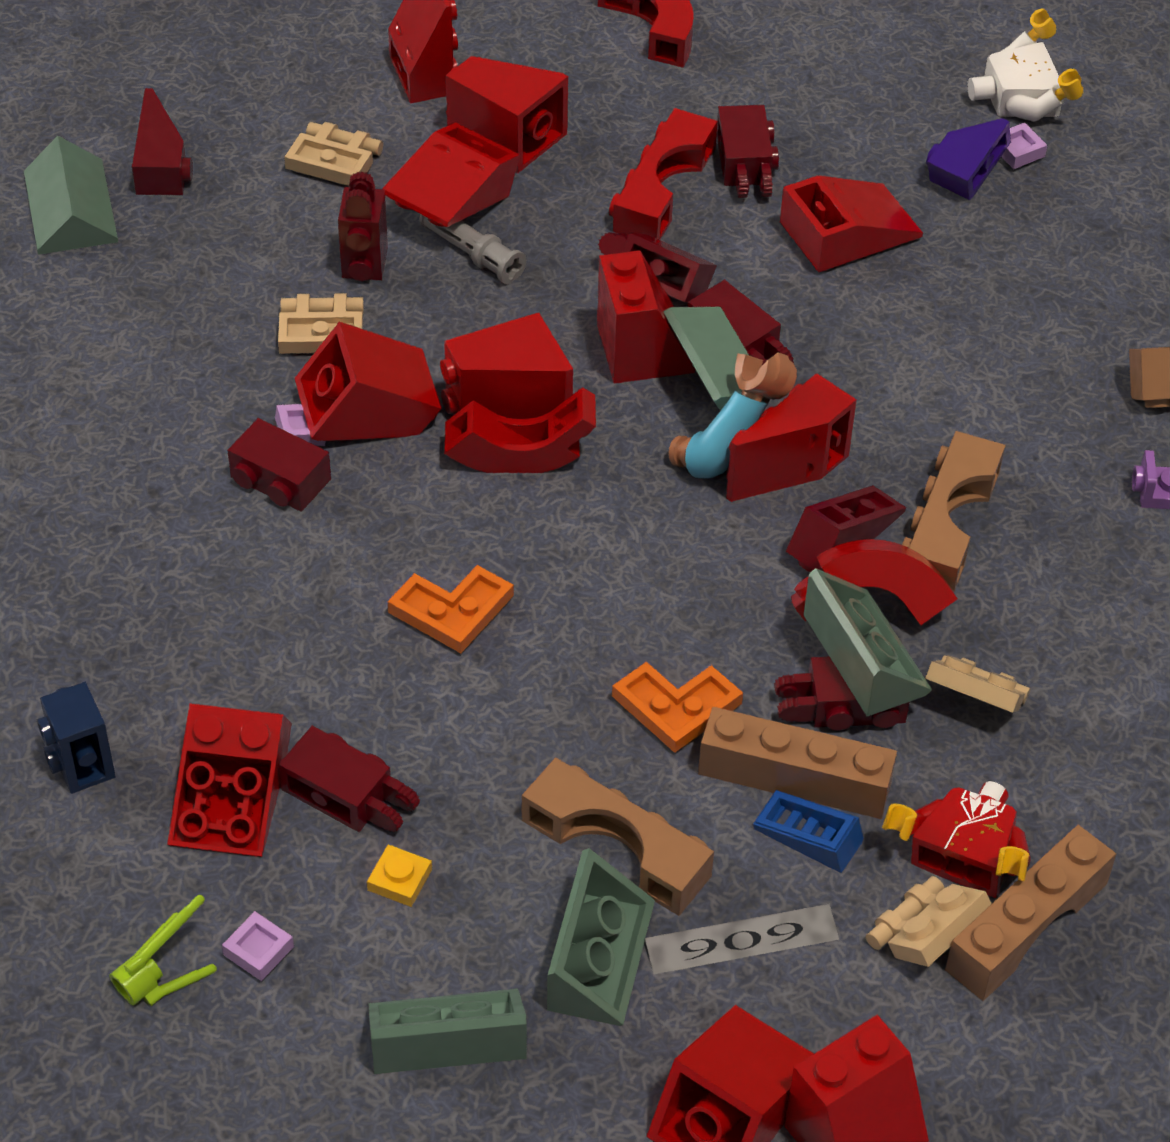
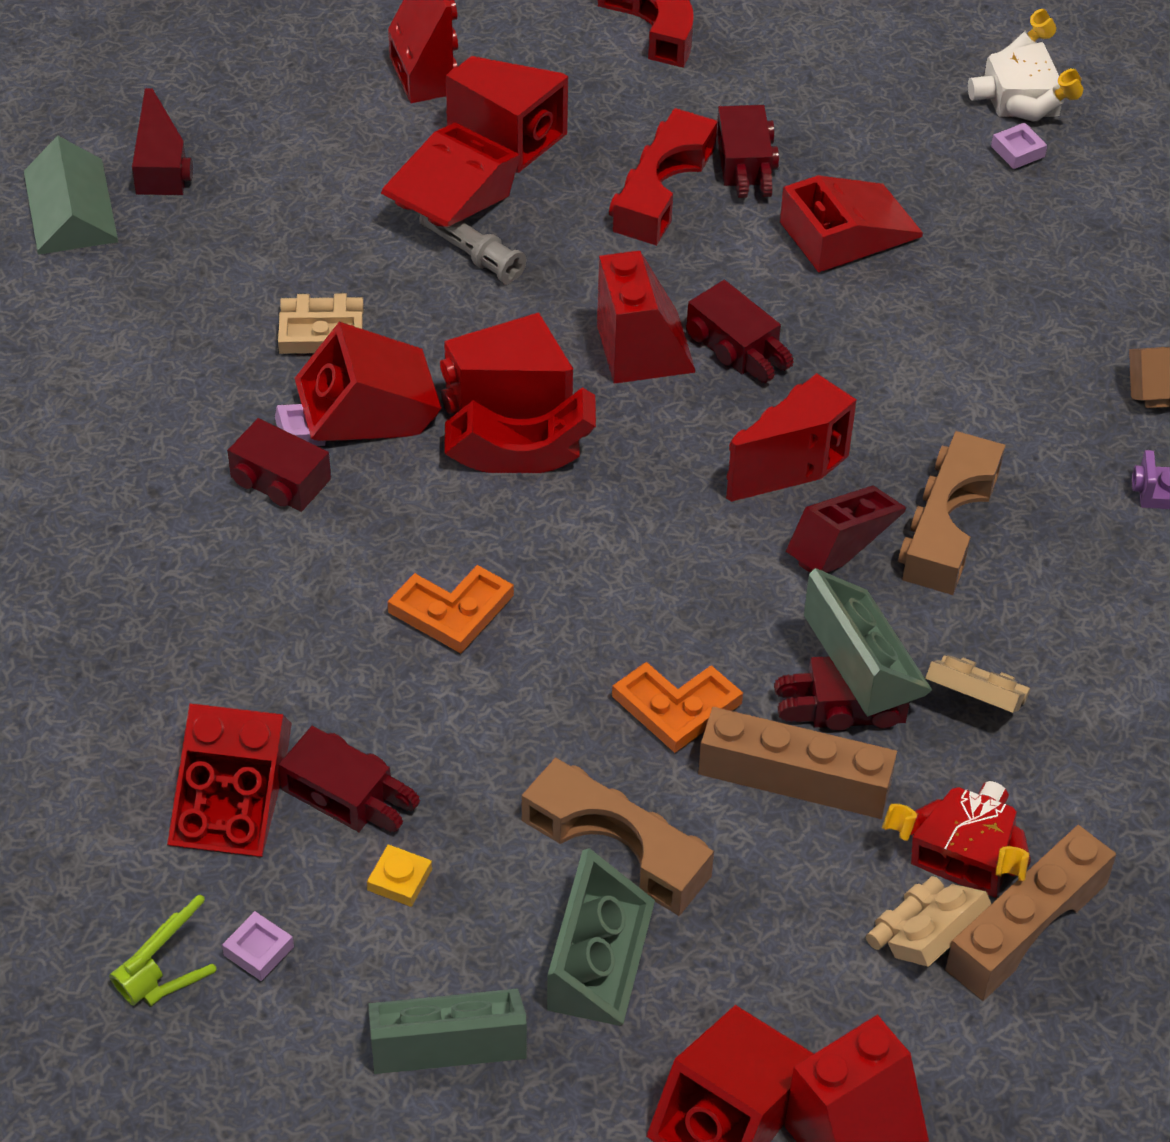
dark blue brick [37,681,116,794] -> none
tan plate [284,122,383,186] -> none
dark red hinge [338,171,388,281] -> none
dark red hinge [598,232,717,302] -> none
flat silver sticker [645,904,840,974] -> none
sand green slope [663,307,770,419] -> none
piece [669,352,797,478] -> none
blue slope [753,790,864,873] -> none
red arch [790,539,958,625] -> none
dark purple slope [926,118,1011,200] -> none

